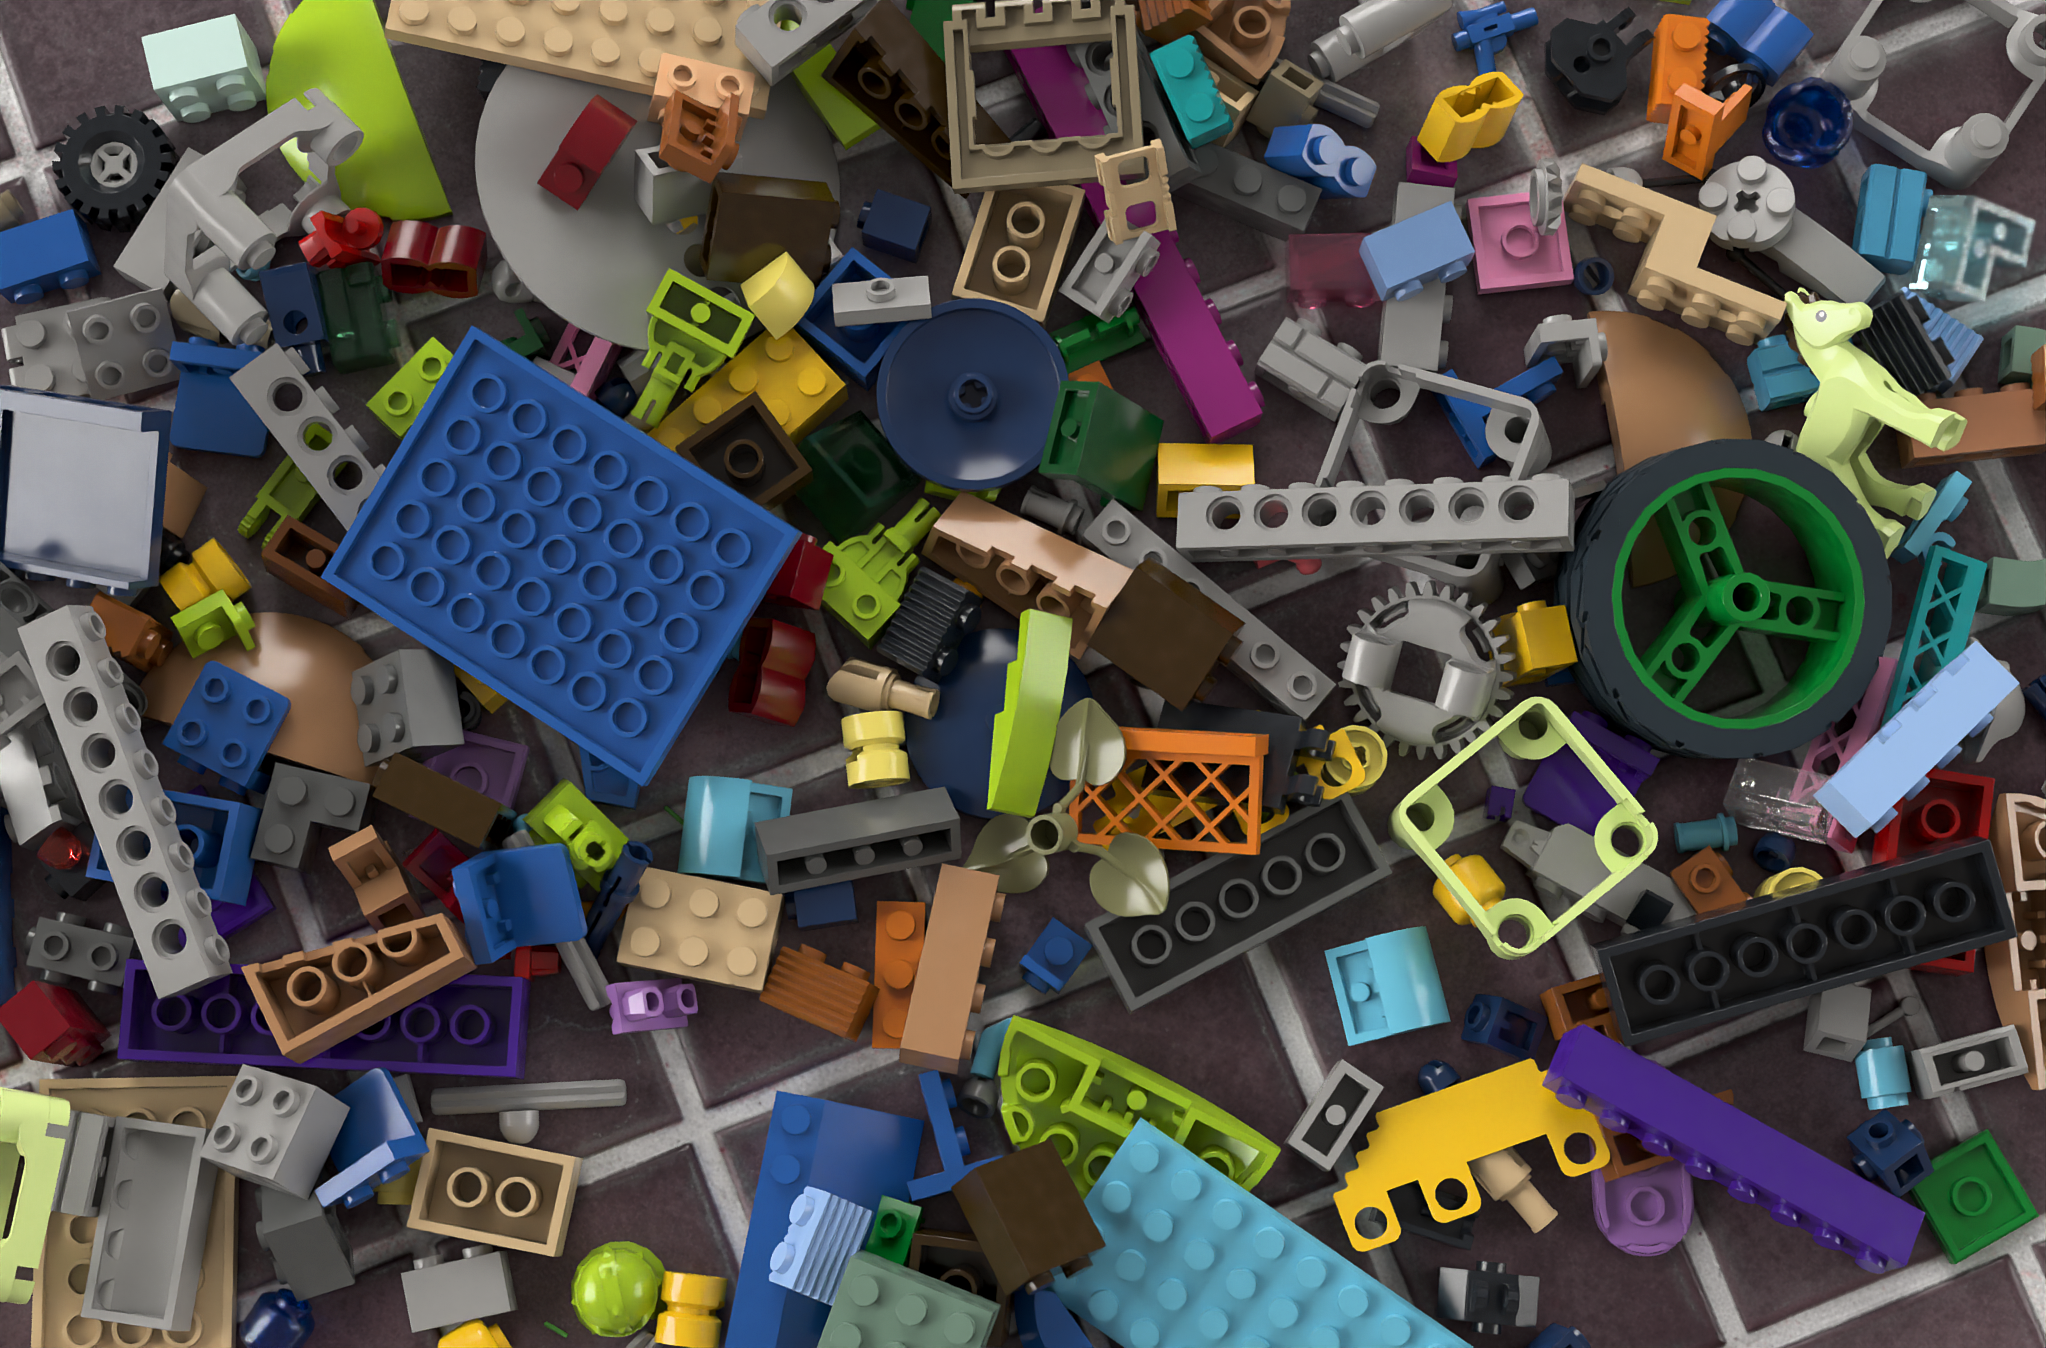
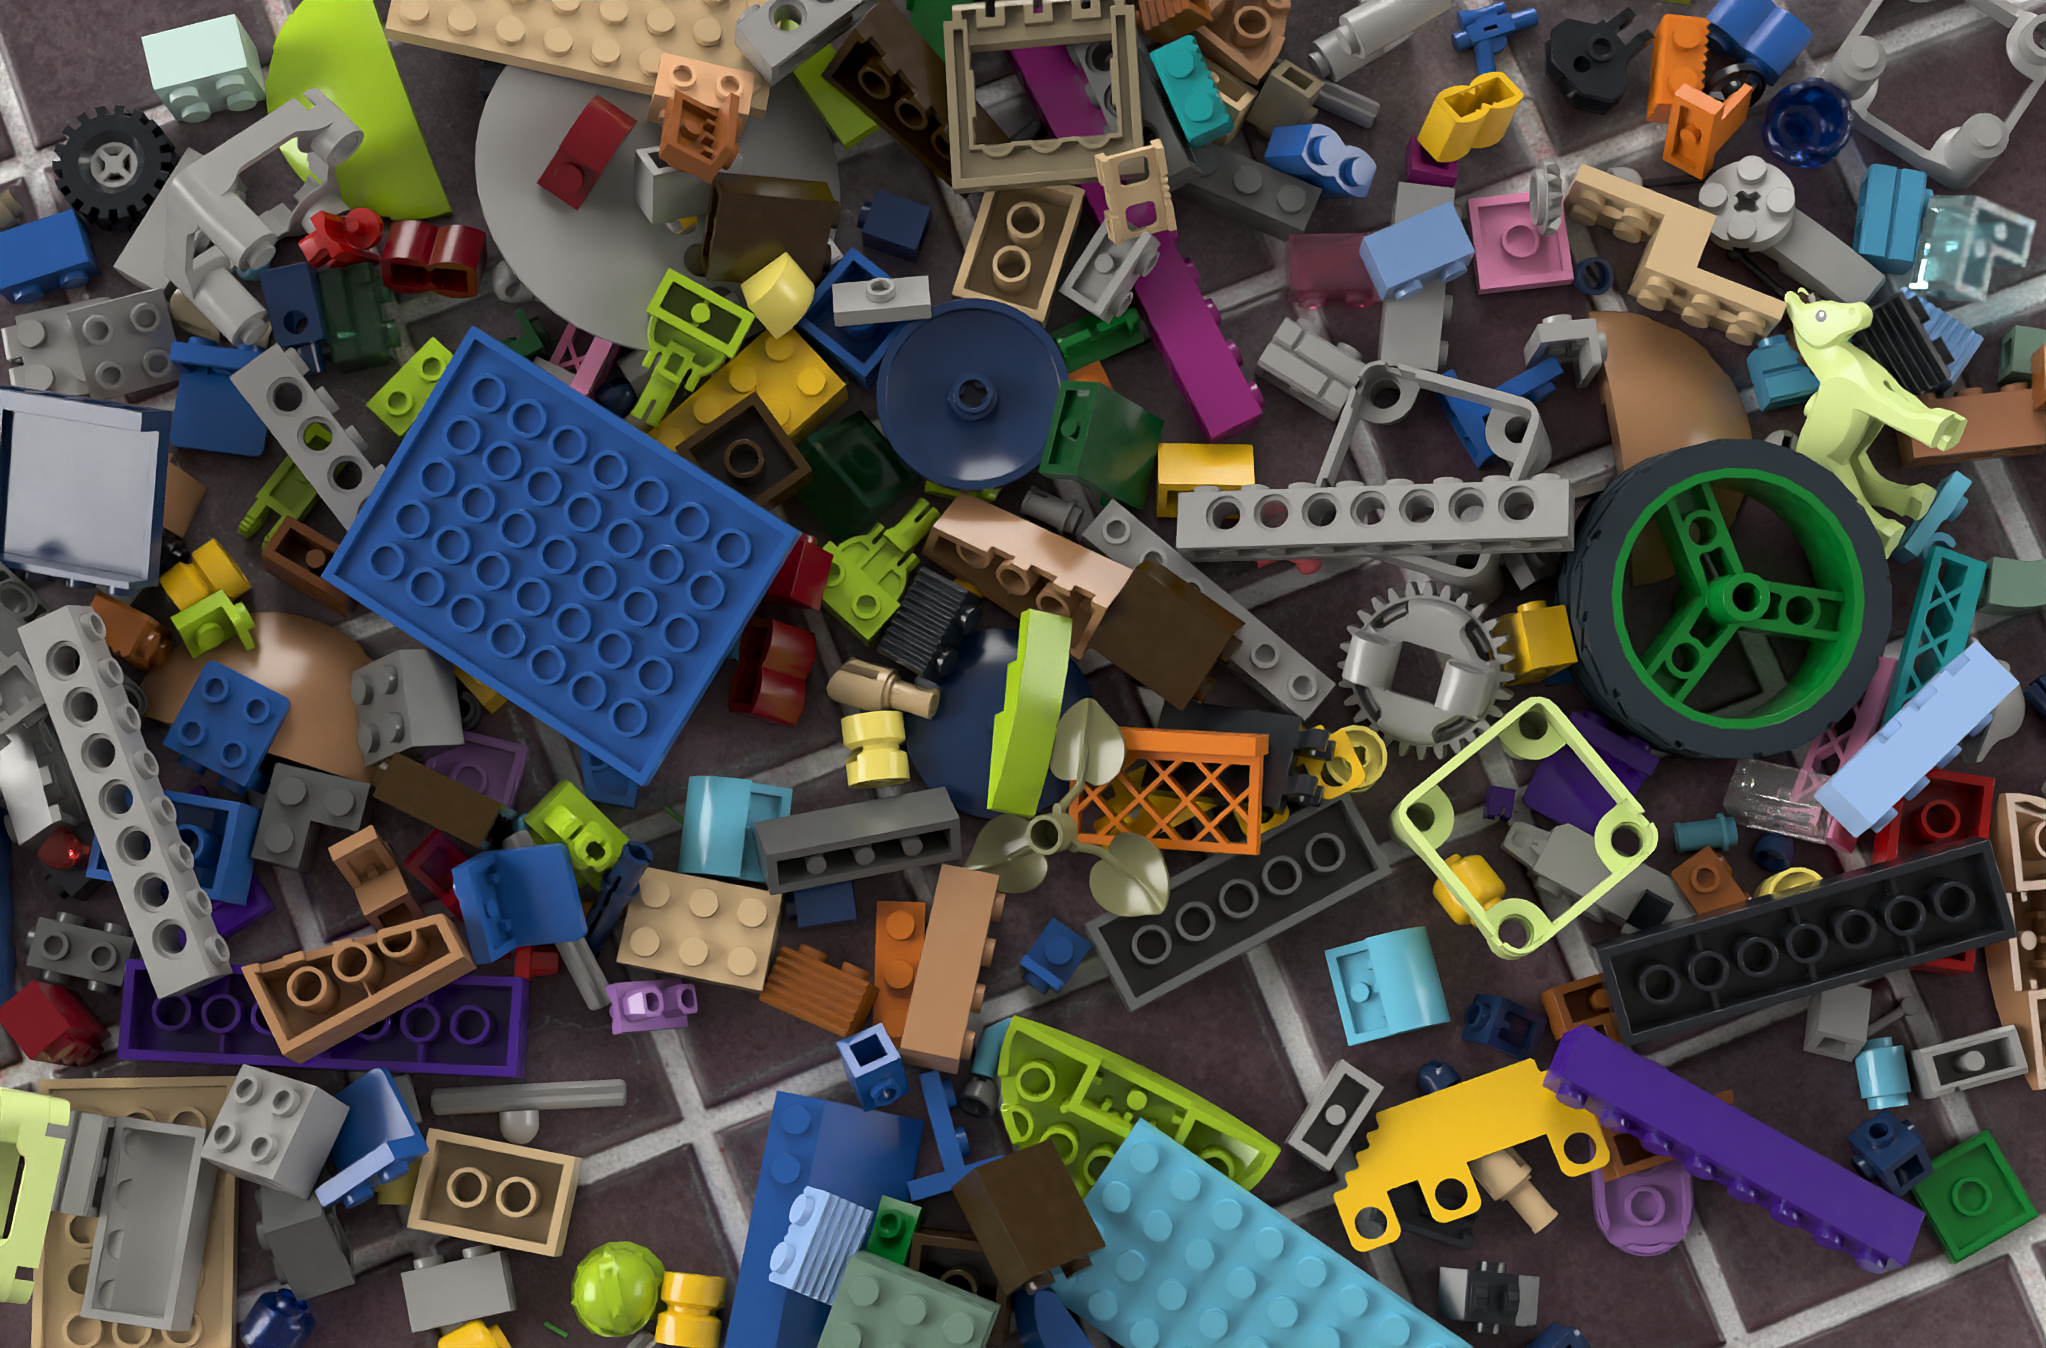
none -> blue brick [836,1023,910,1113]

